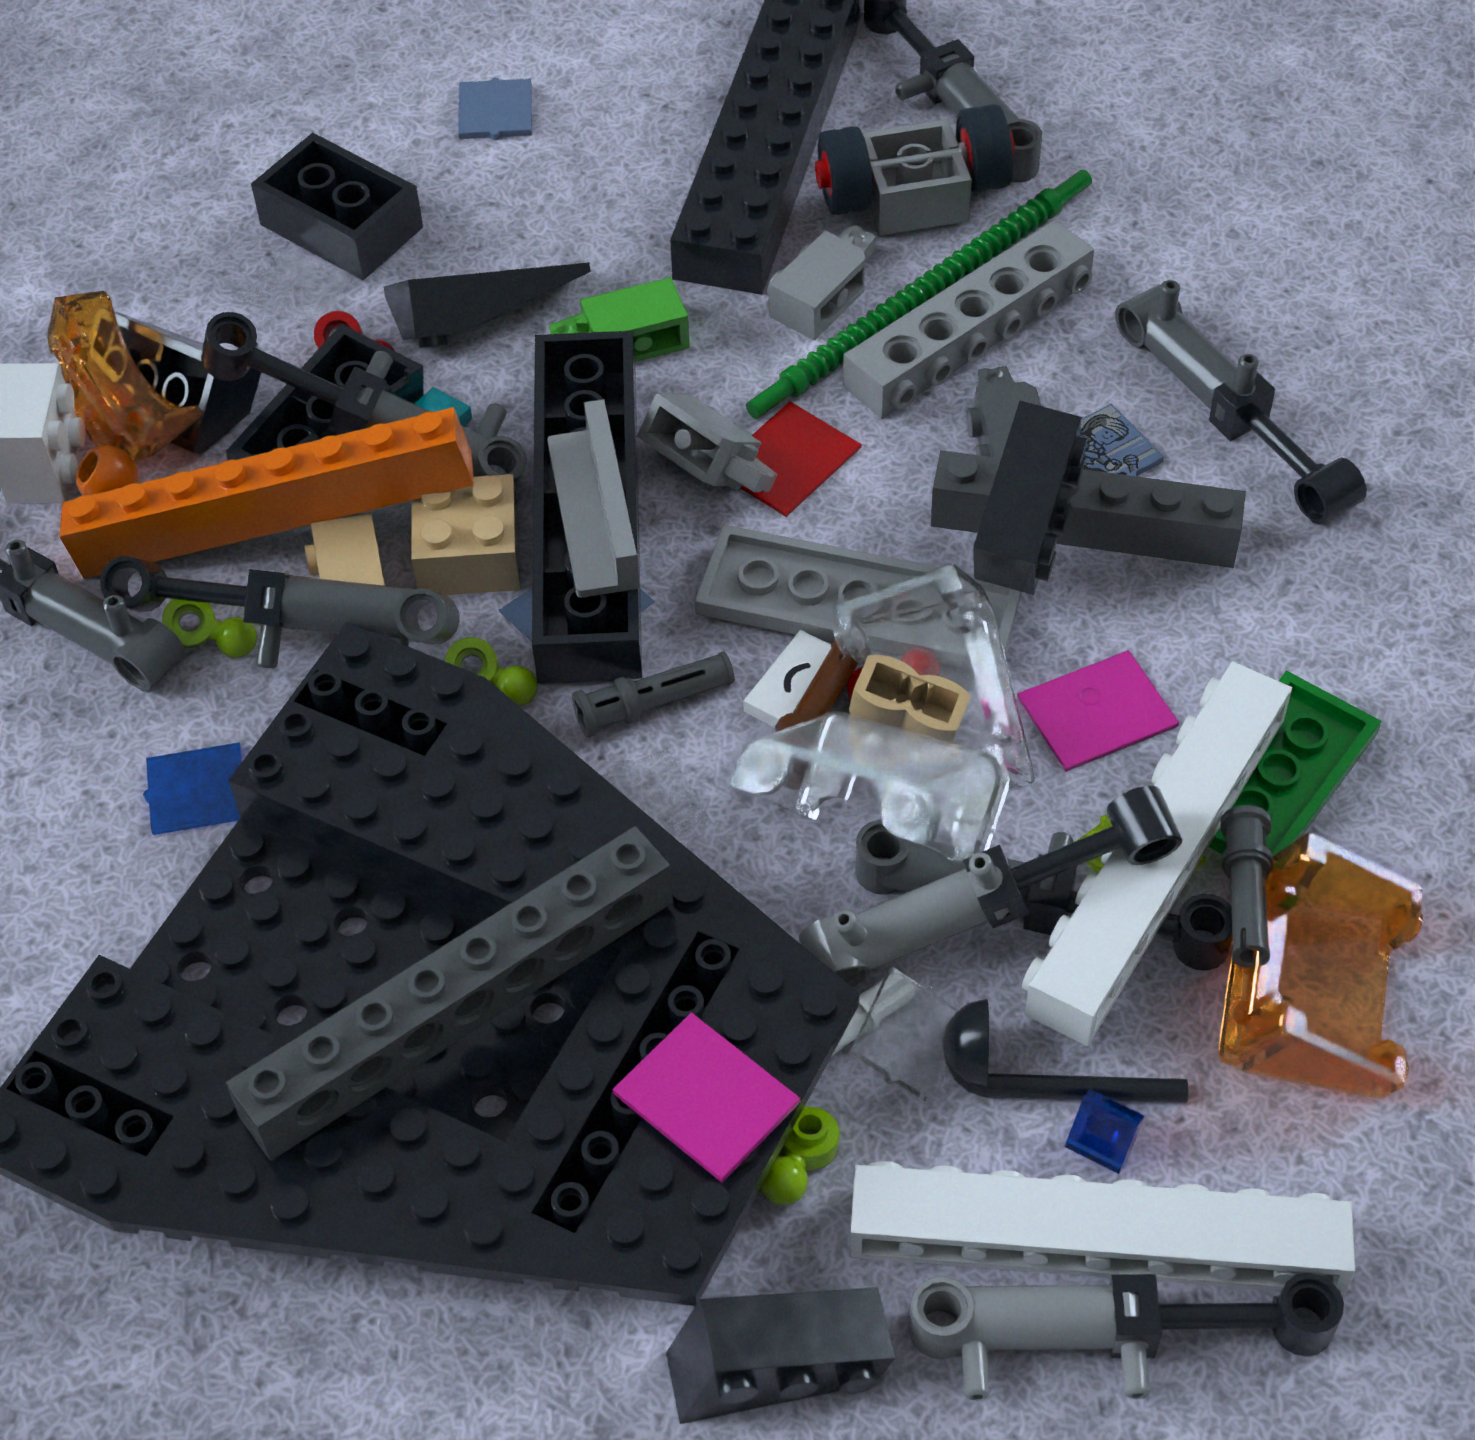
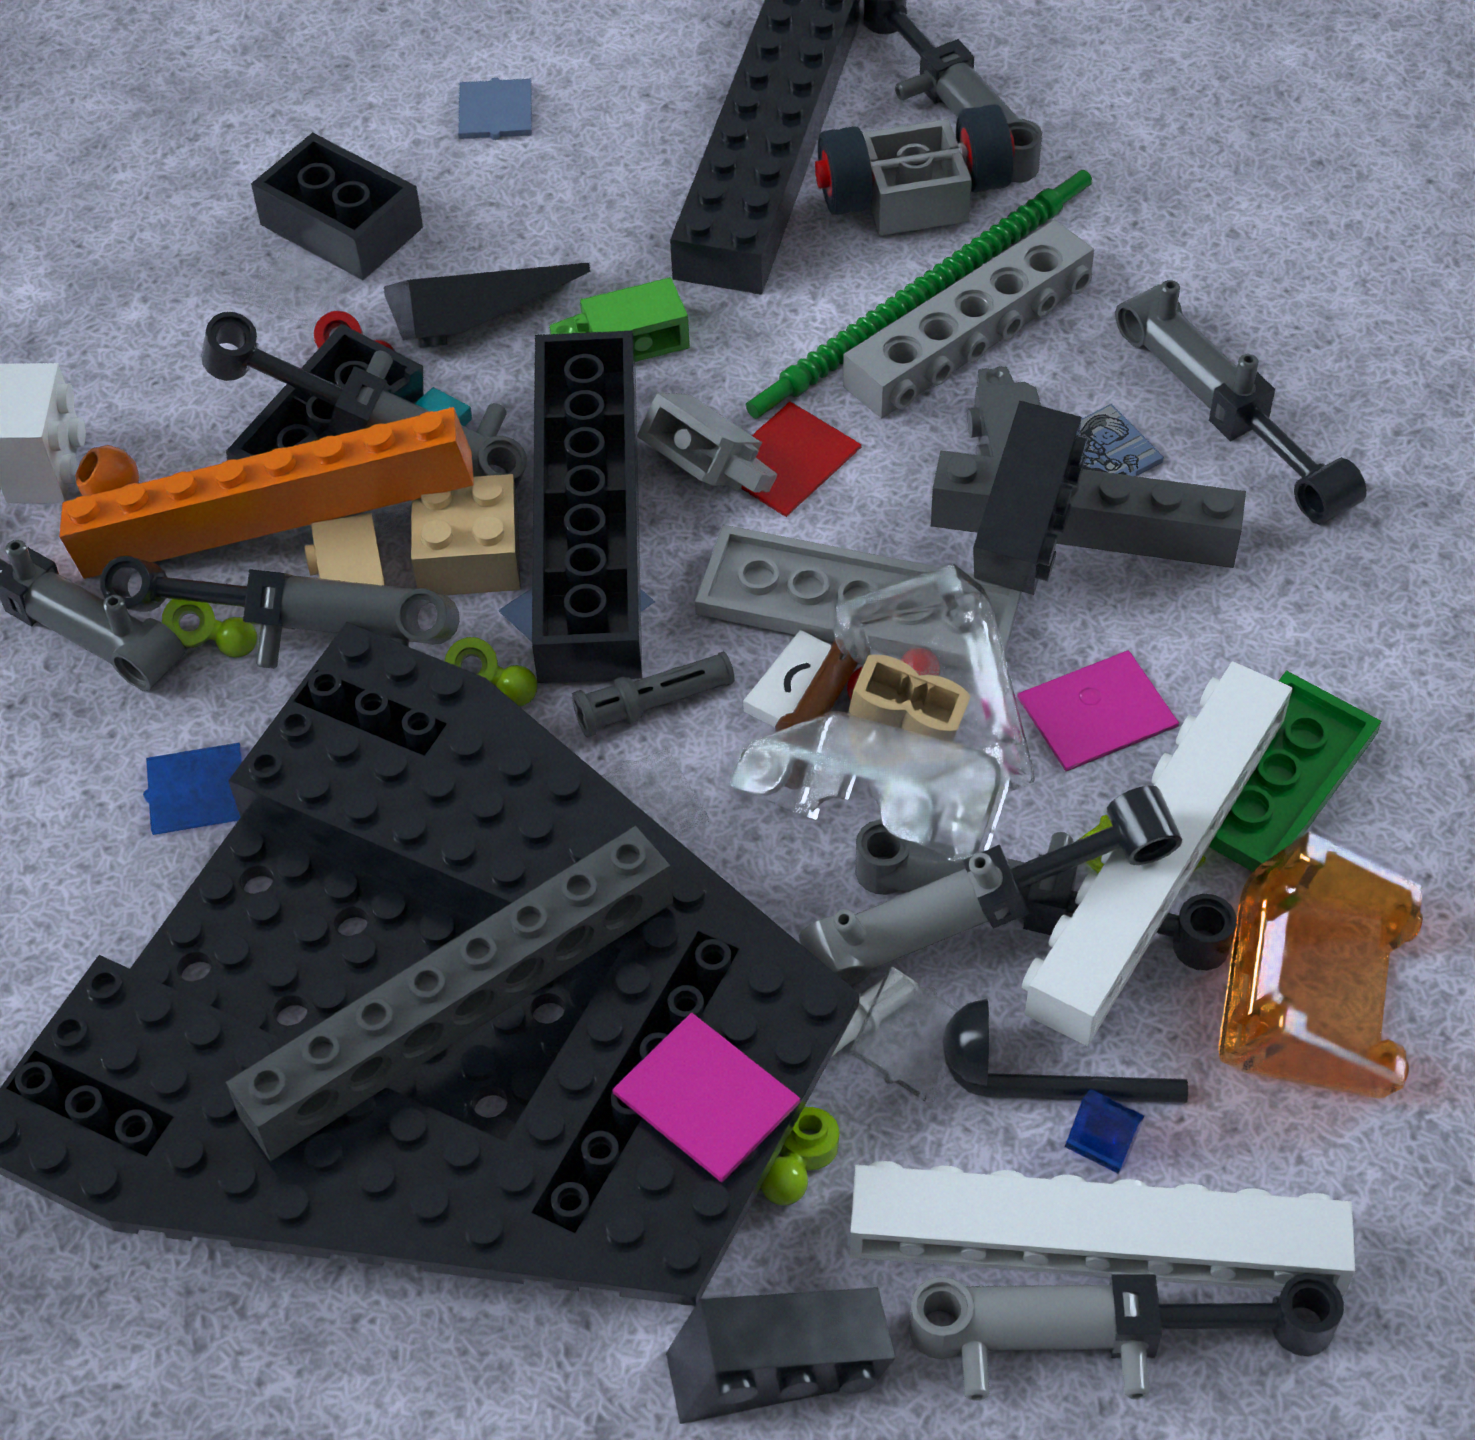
clear orange windscreen [47,291,203,461] -> none
black wedge [86,306,261,454] -> none
light grey panel [547,399,640,598] -> none
light grey hinge [767,225,876,341] -> none
dark grey pin [1220,805,1274,968] -> none

